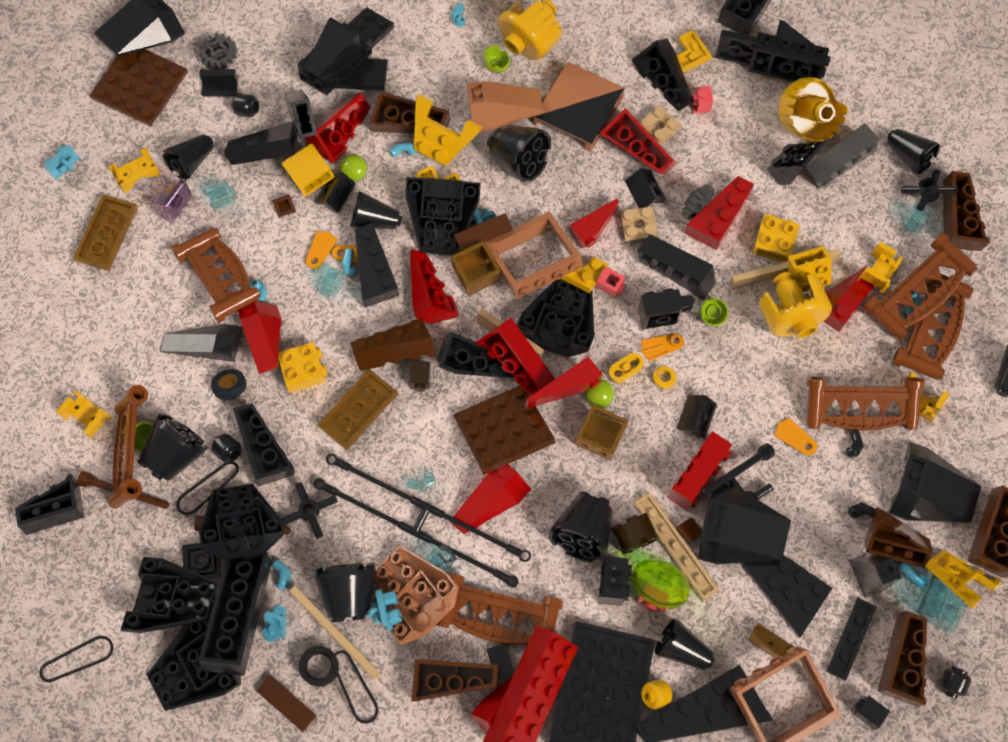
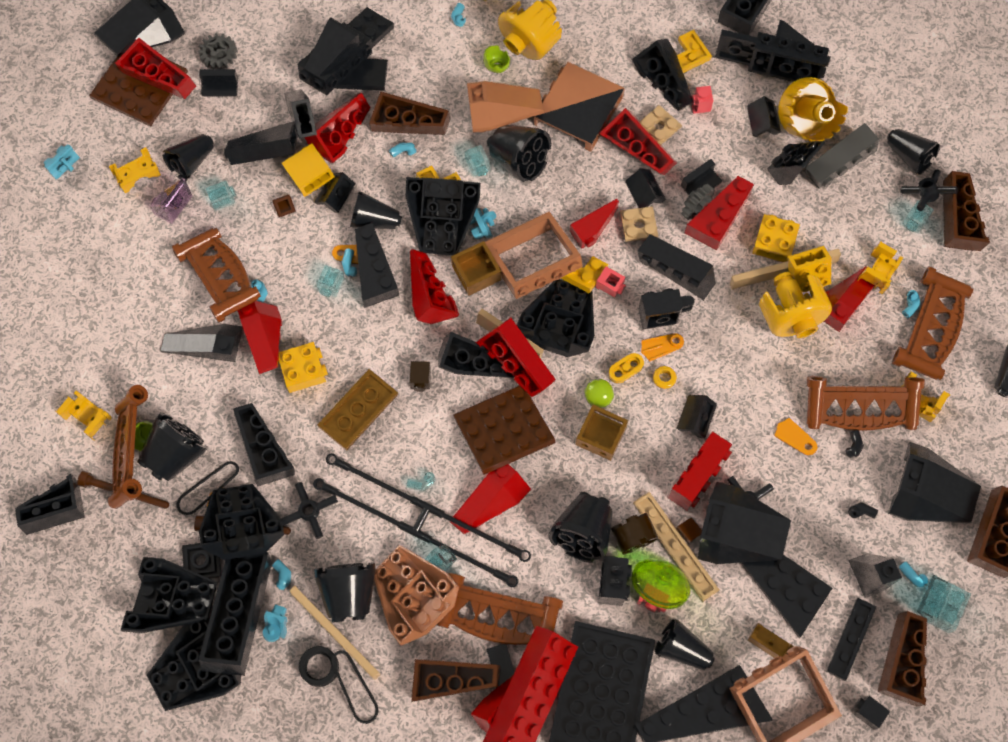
black piece [39,636,114,682] -> none
pearl gold plate [73,194,138,271] -> none
black wheel [211,369,247,400] -> none
black head [211,434,241,463] -> none
black head [231,93,260,118] -> none
reddish brown tile [257,675,317,732] -> none
light orange piece [306,231,338,269] -> none
lime hair [340,154,368,182] -> none
reddish brown wedge [350,318,436,371] -> none
medium azure hips [367,589,403,631] -> none
yellow wing [414,94,483,166] -> none
reddish brown tile [454,212,513,251] -> none
red wedge [525,356,603,409] -> none
yellow head [641,680,672,709] -> none
lime hair [699,298,729,327] -> none
black piece [701,443,775,497] -> none
dark orange piece [862,232,978,341] -> none
reddish brown wedge [865,507,932,568] -> none
yellow wing [925,550,1002,609] -> none
black head [940,666,972,699] -> none
none -> red wedge [115,38,196,99]
none -> clear light blue brick [465,145,490,177]
none -> black panel [681,159,722,195]
none -> black panel [747,96,781,137]

